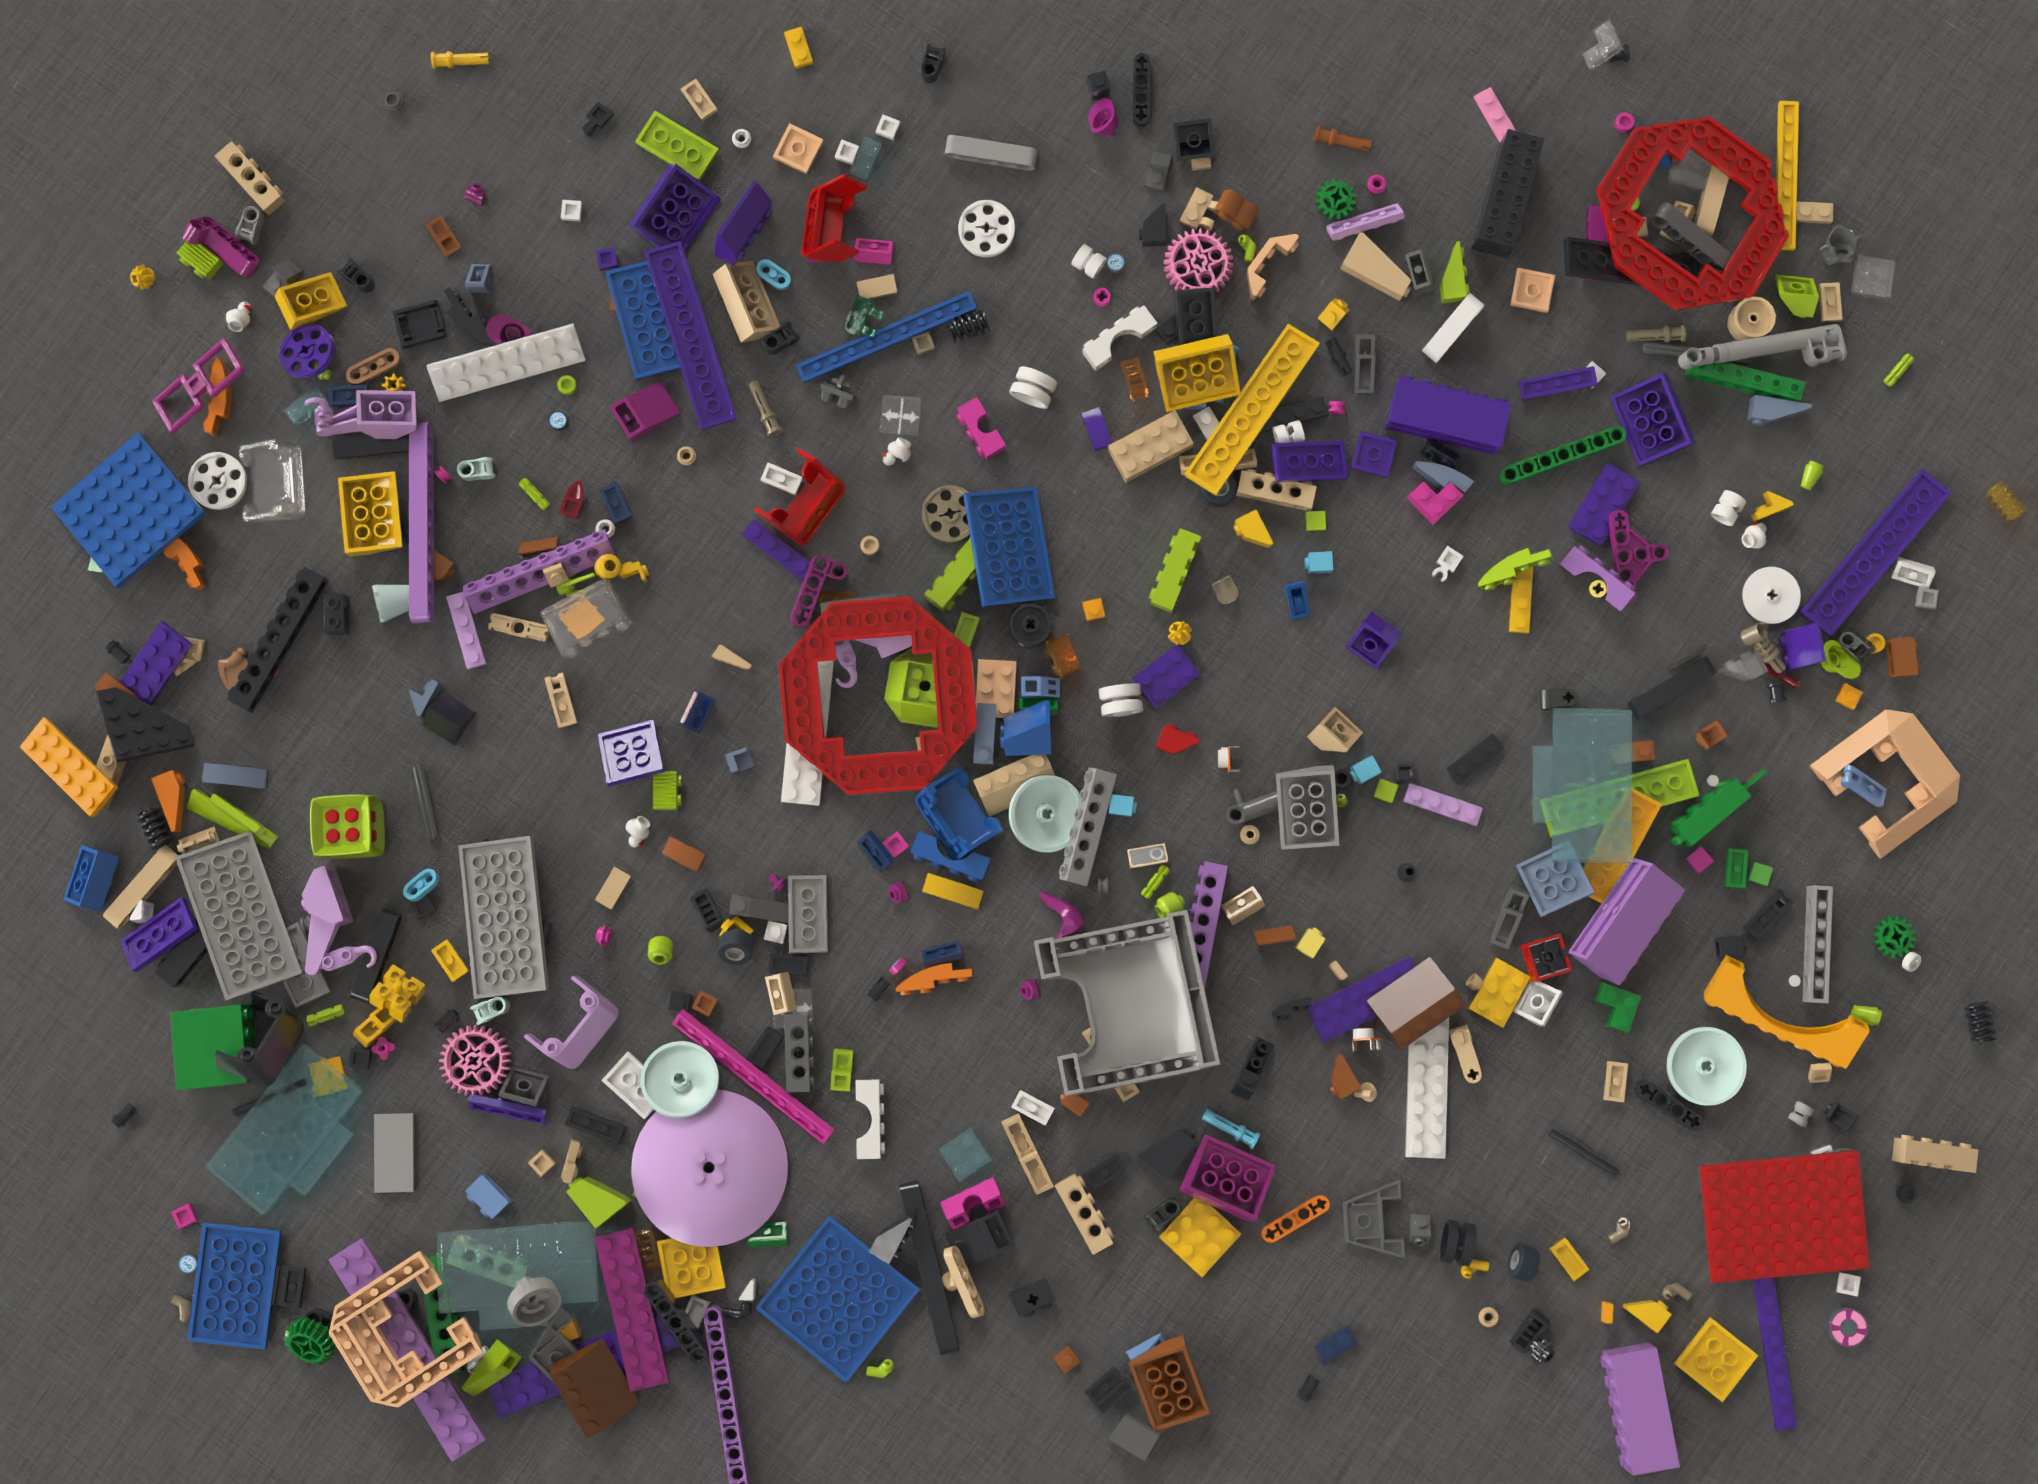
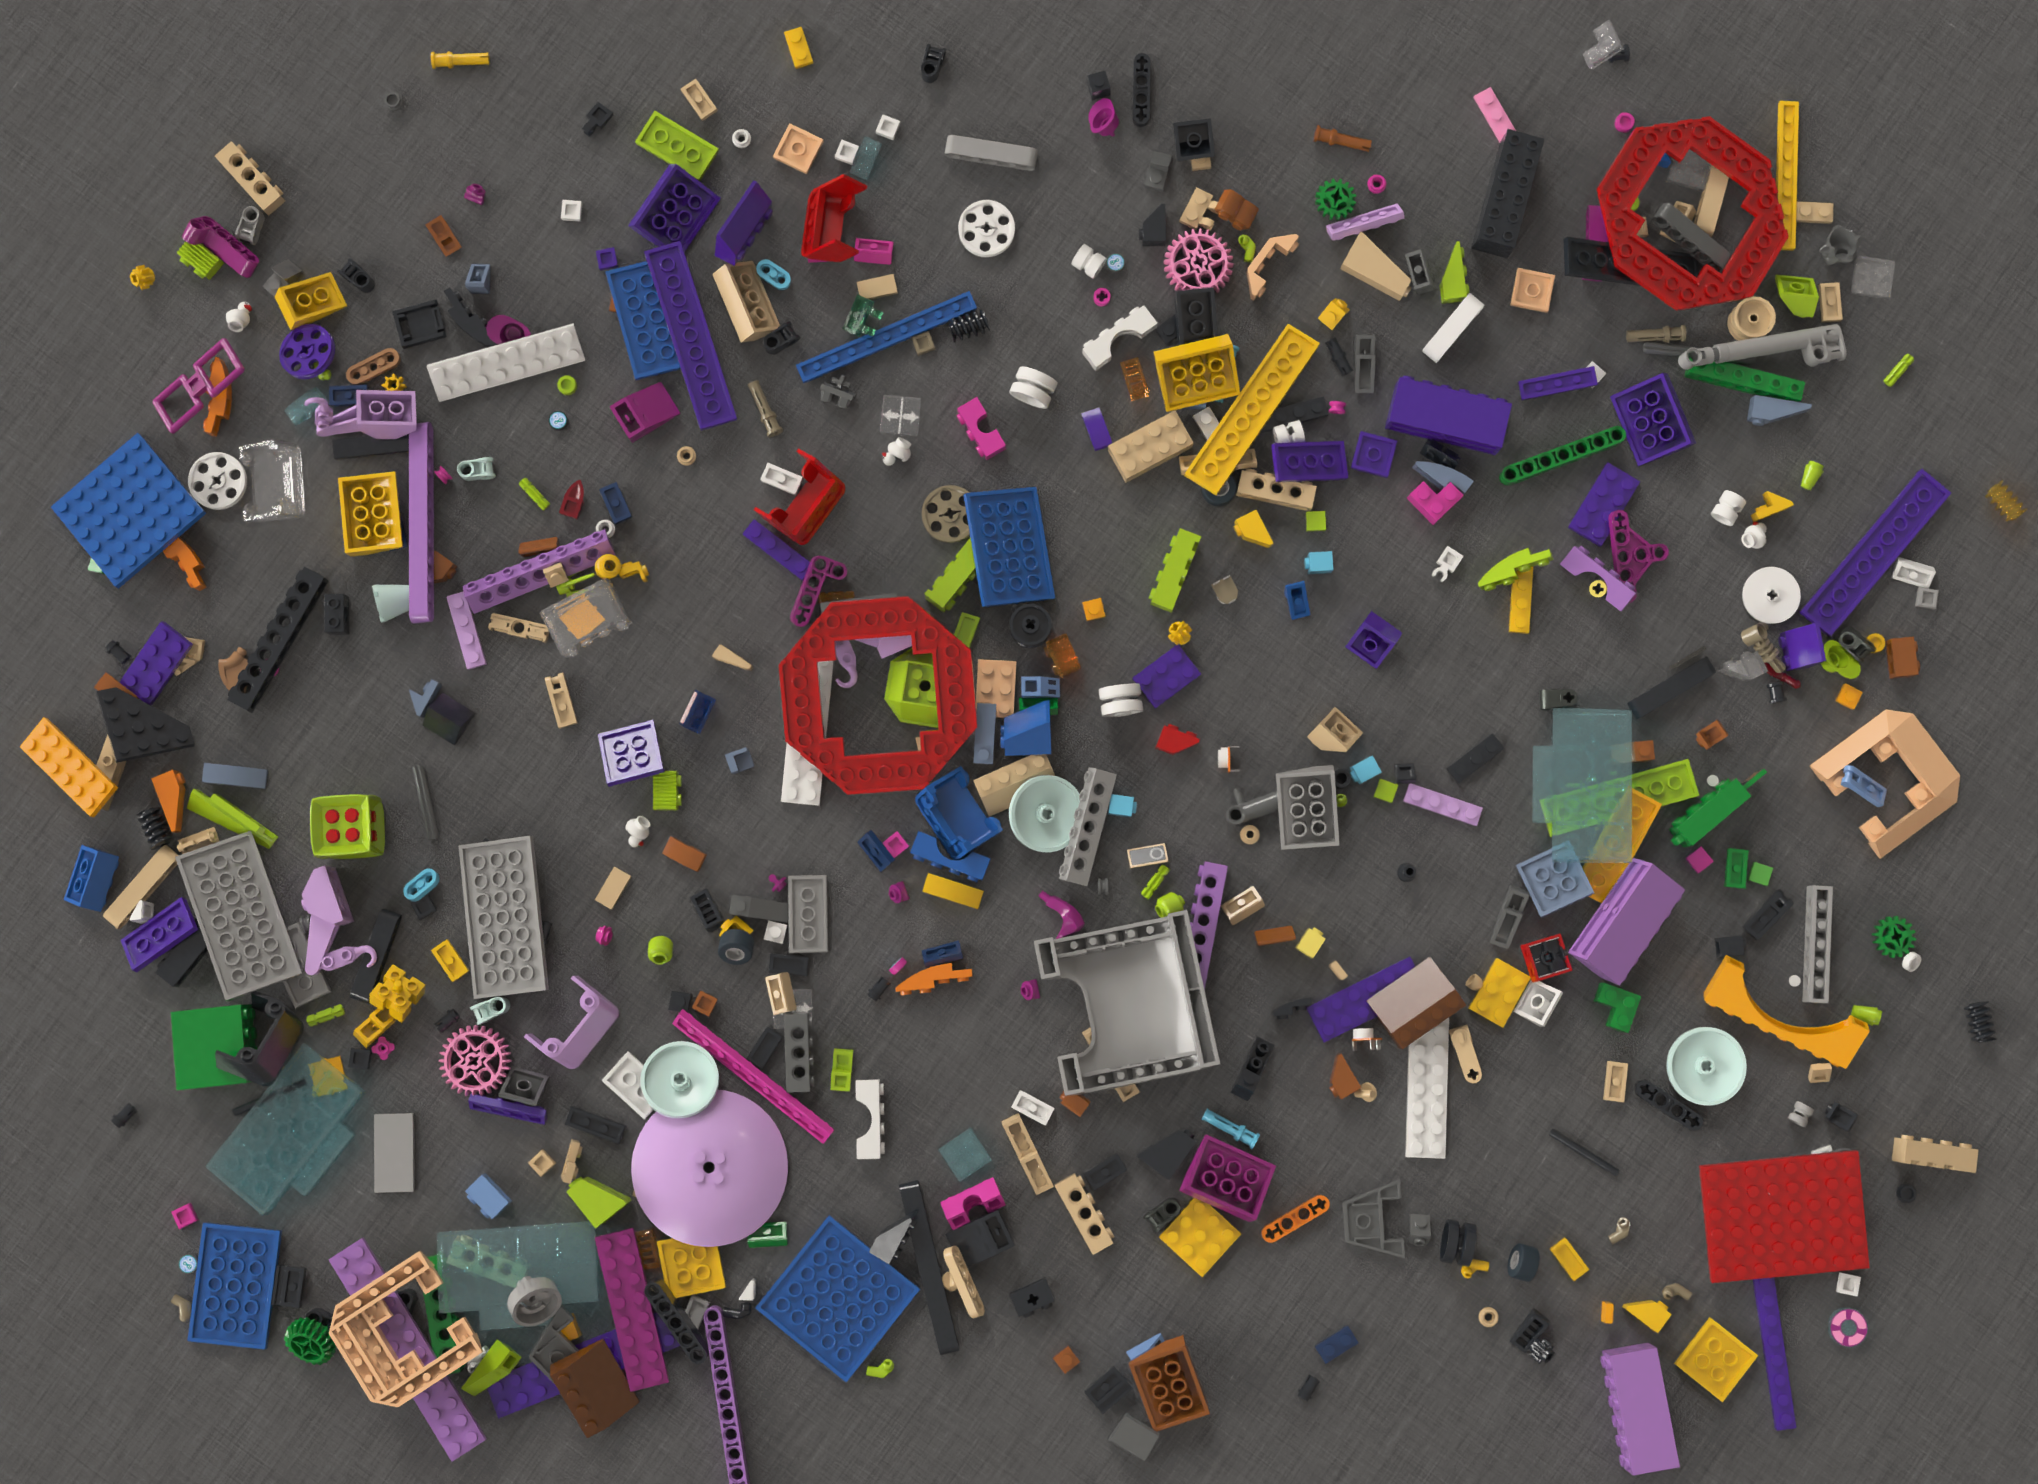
tan tile [860,536,880,556] -> none

